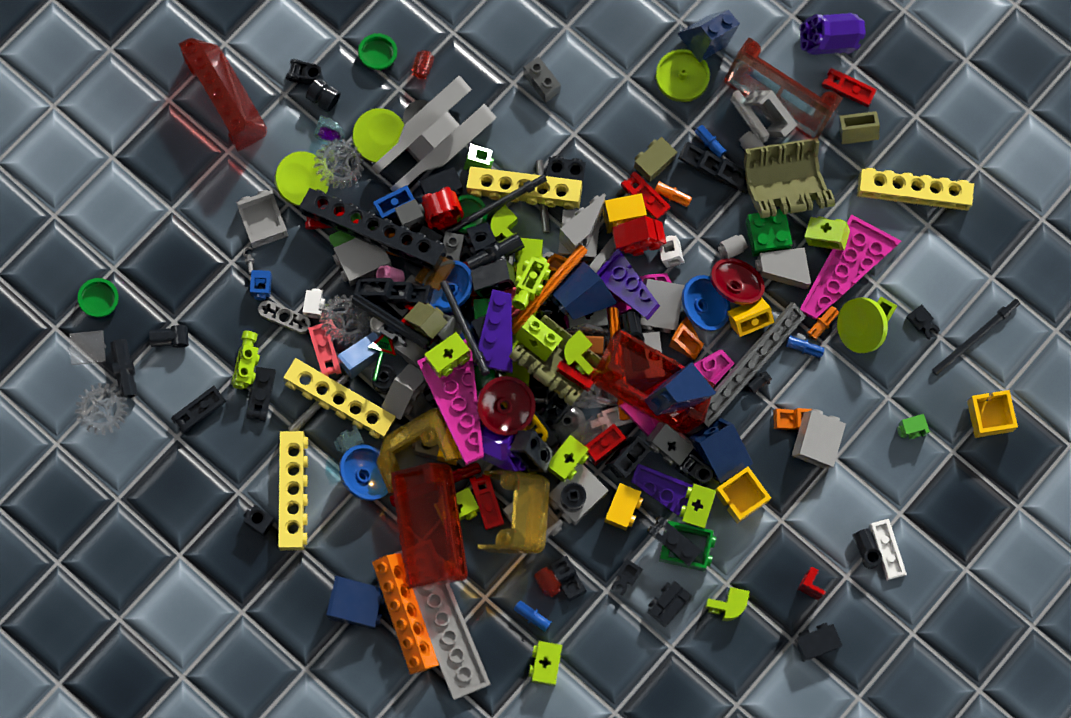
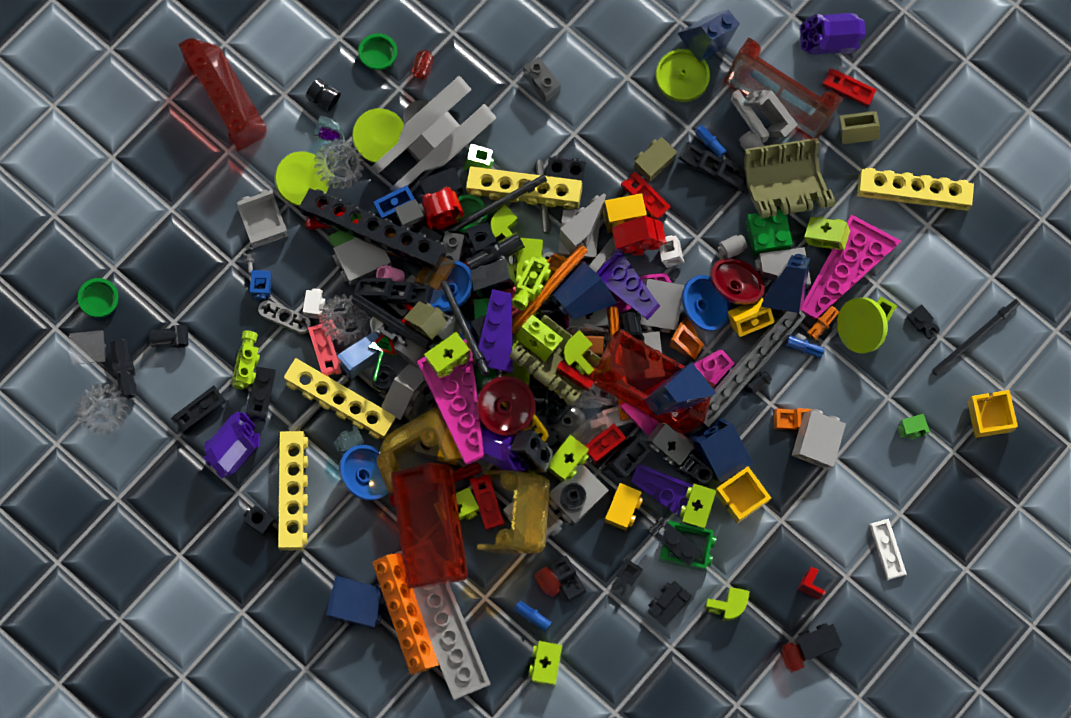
black piece [286,59,323,85] -> none
orange axle [655,181,692,207] -> none
black piece [852,528,882,569] -> none
none -> dark purple brick [204,412,261,478]
none -> dark blue slope [761,254,811,313]
none -> clear red brick [780,642,805,673]

